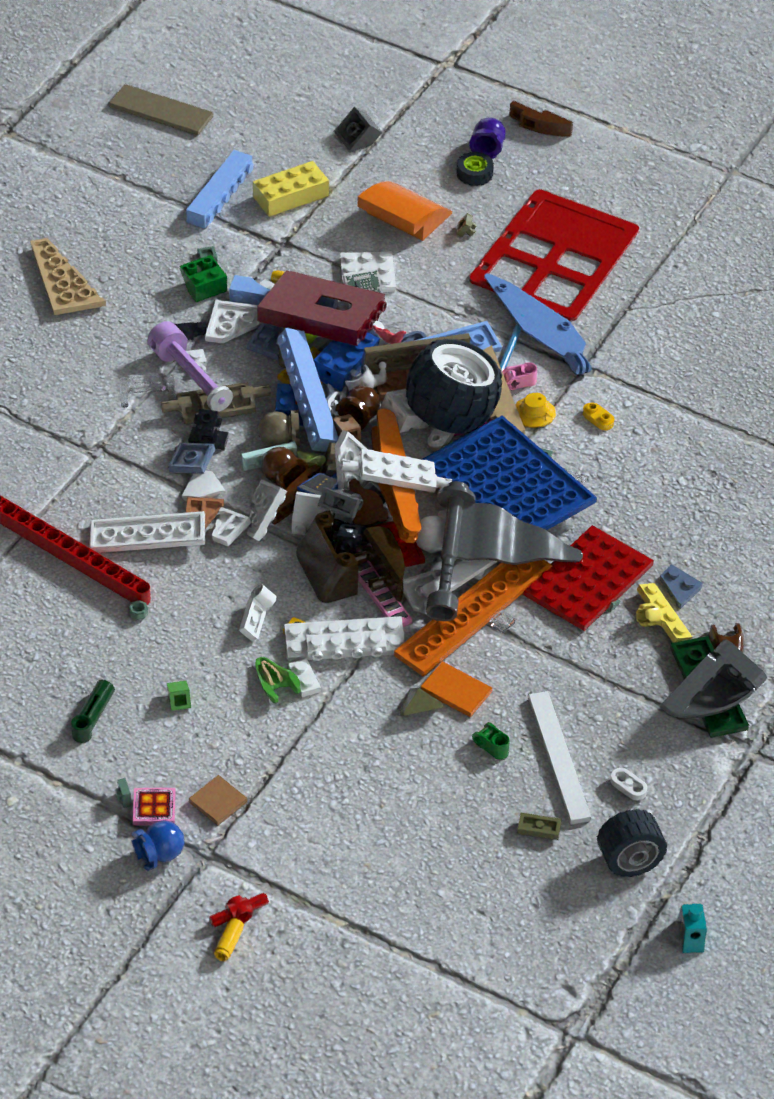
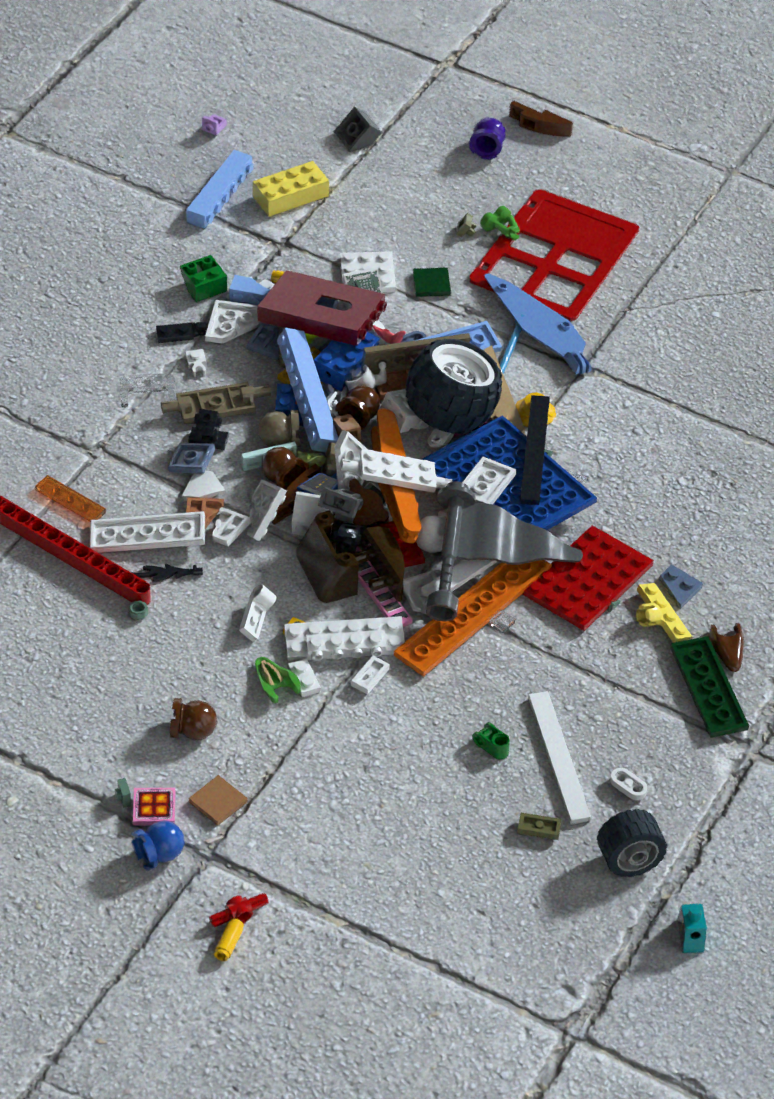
tan wing [30,238,106,316] -> none
dark green piece [71,679,115,743] -> none
dark tan tile [109,84,213,136] -> none
lavender piece [148,321,233,412] -> none
bright green brick [166,680,191,711] -> none
sand green tile [197,246,218,262] -> none
orange slope [357,181,452,241] -> none
olive slope [400,688,443,716] -> none
orange tile [421,661,492,718] -> none
black wheel [456,151,494,186] -> none
bright pink piece [502,362,537,390] -> none
yellow plate [583,402,615,430] -> none
dark grey panel [660,640,767,718] -> none
none -> clear orange tile [35,475,106,522]
none -> black piece [131,564,203,582]
none -> reddish brown tile [170,698,218,740]
none -> lavender bracket [202,114,227,136]
none -> white plate [351,656,390,695]
none -> dark green tile [413,267,451,297]
none -> white plate [463,457,516,504]
none -> bright green piece [480,206,520,241]
none -> black tile [520,395,550,505]

